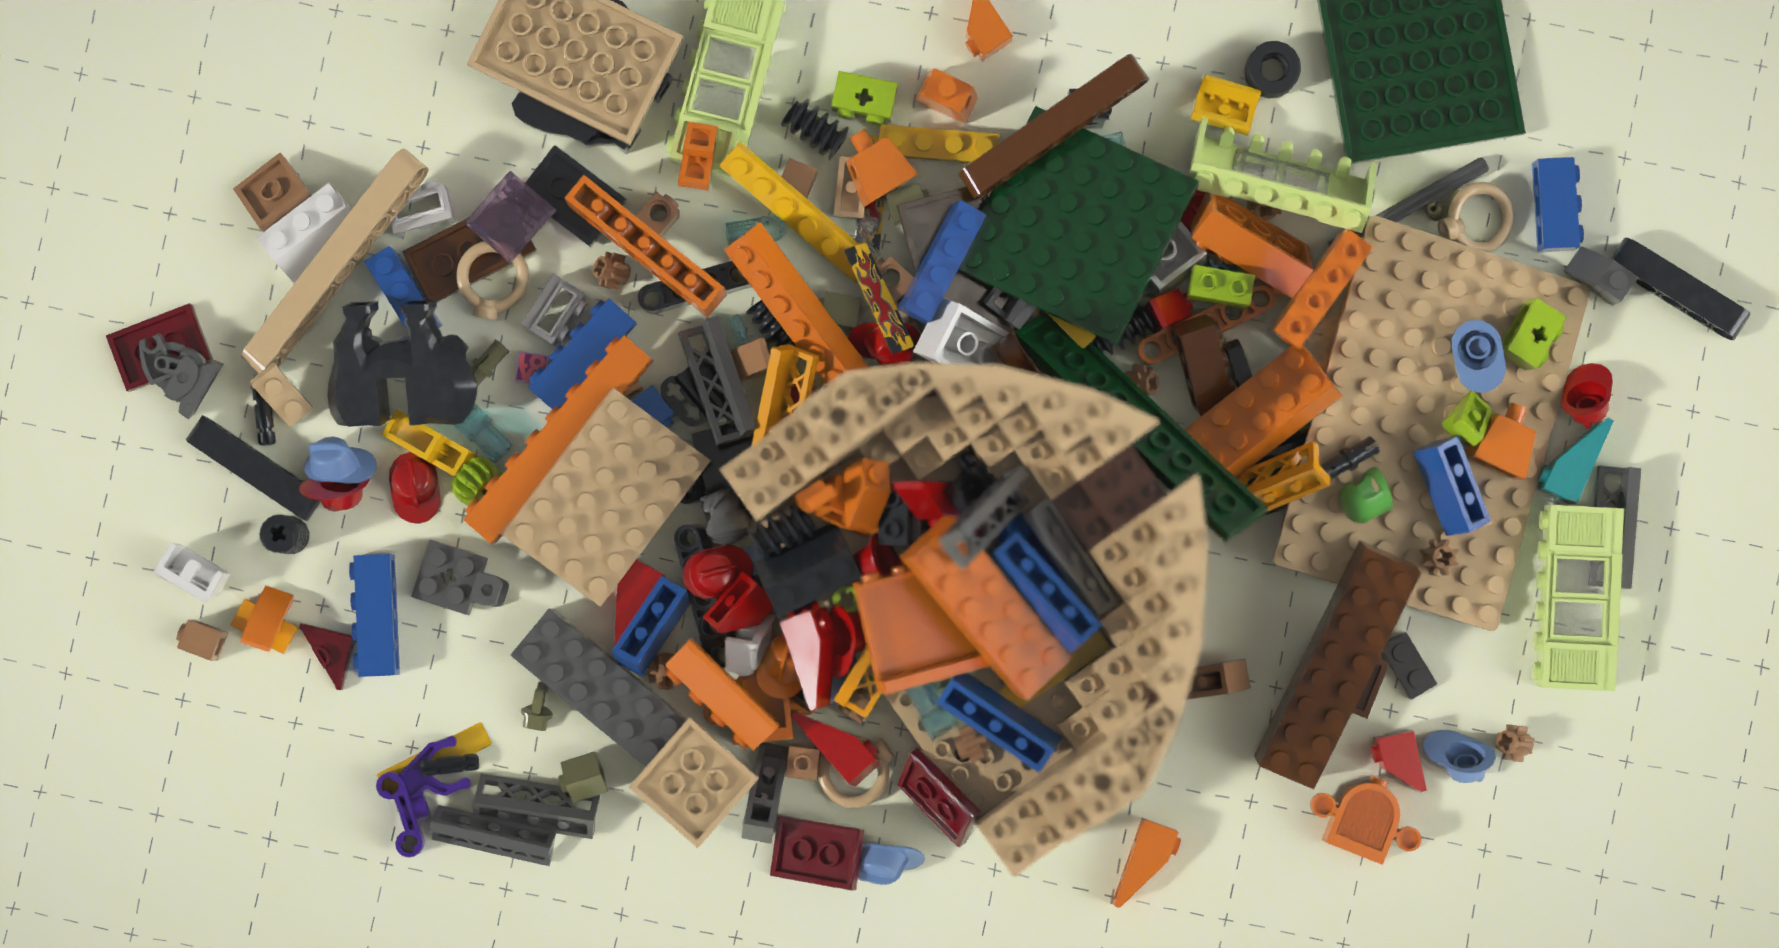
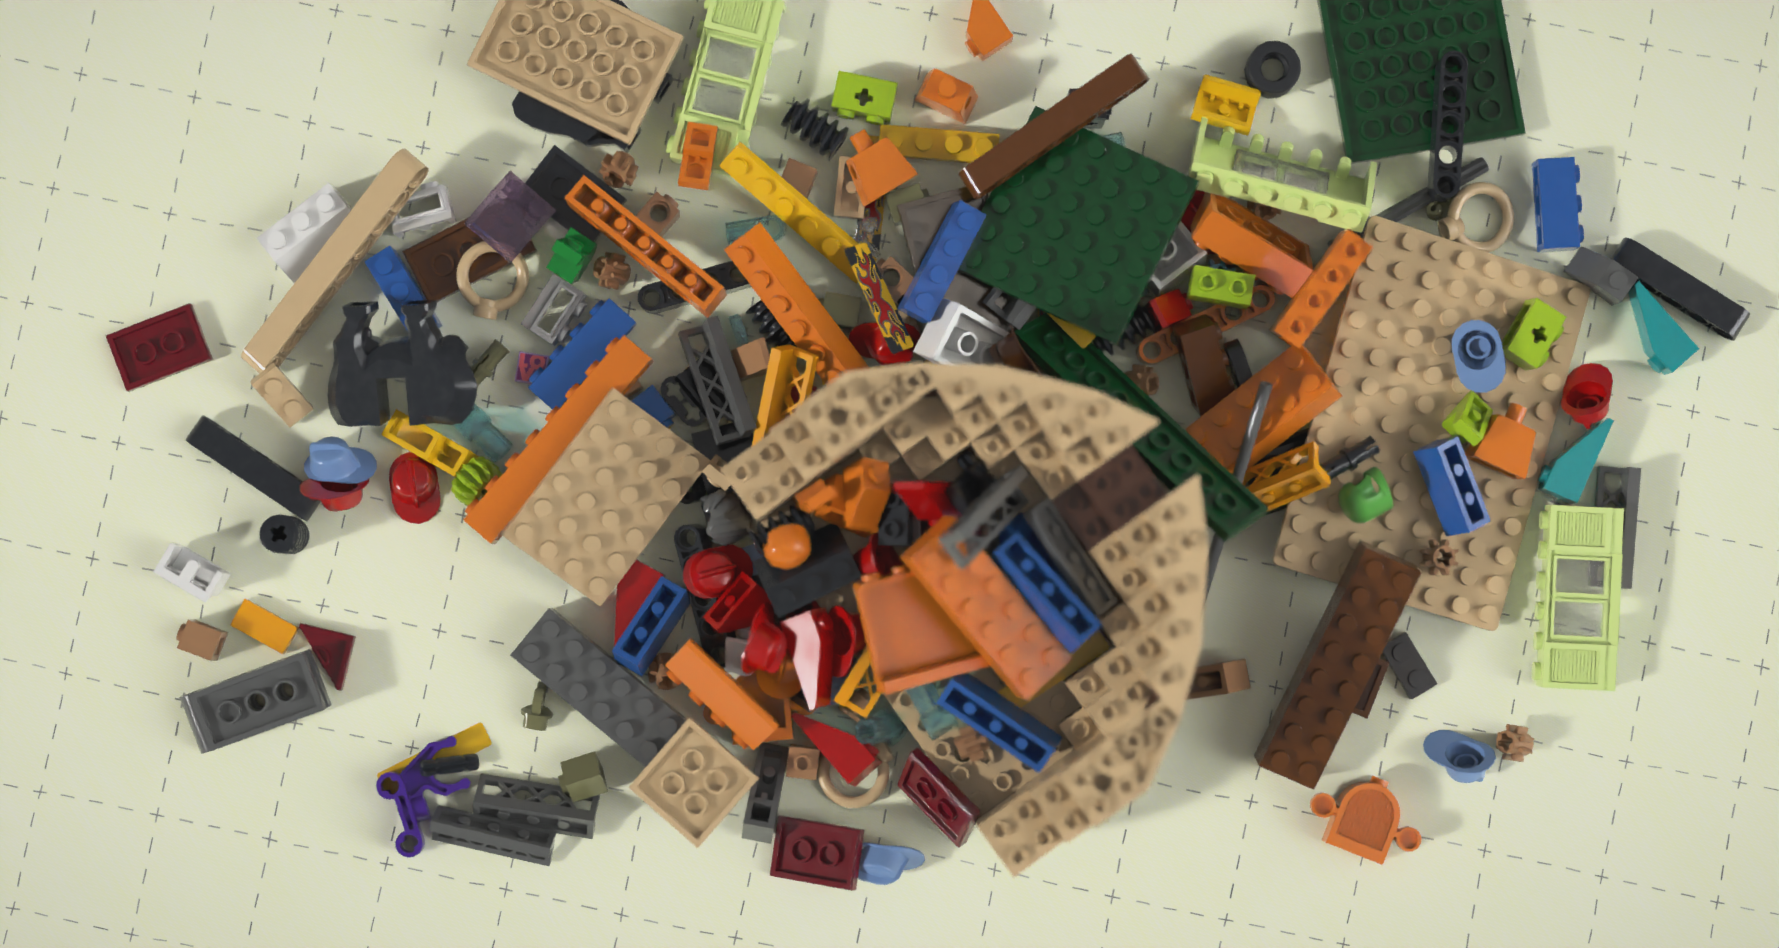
dark grey piece [139,333,223,420] -> none
medium nougat plate [233,152,312,232] -> none
orange slope [240,585,294,652] -> none
black axle [252,388,276,446] -> none
blue brick [349,554,400,677] -> none
dark grey plate [411,540,510,615] -> none
lime bush [833,585,858,612] -> none
orange slope [1112,818,1181,908] -> none
red slope [1370,730,1427,792] -> none
none -> dark grey hinge [180,649,332,754]
none -> green brick [546,227,597,284]
none -> medium nougat gear [599,151,639,188]
none -> tan plate [702,454,731,491]
none -> red piece [741,602,787,675]
none -> orange hair [763,524,811,570]
none -> clear light blue piece [855,707,908,747]
none -> dark grey piece [1204,381,1273,606]
none -> black beam [1427,51,1468,202]
none -> teal slope [1628,281,1699,375]

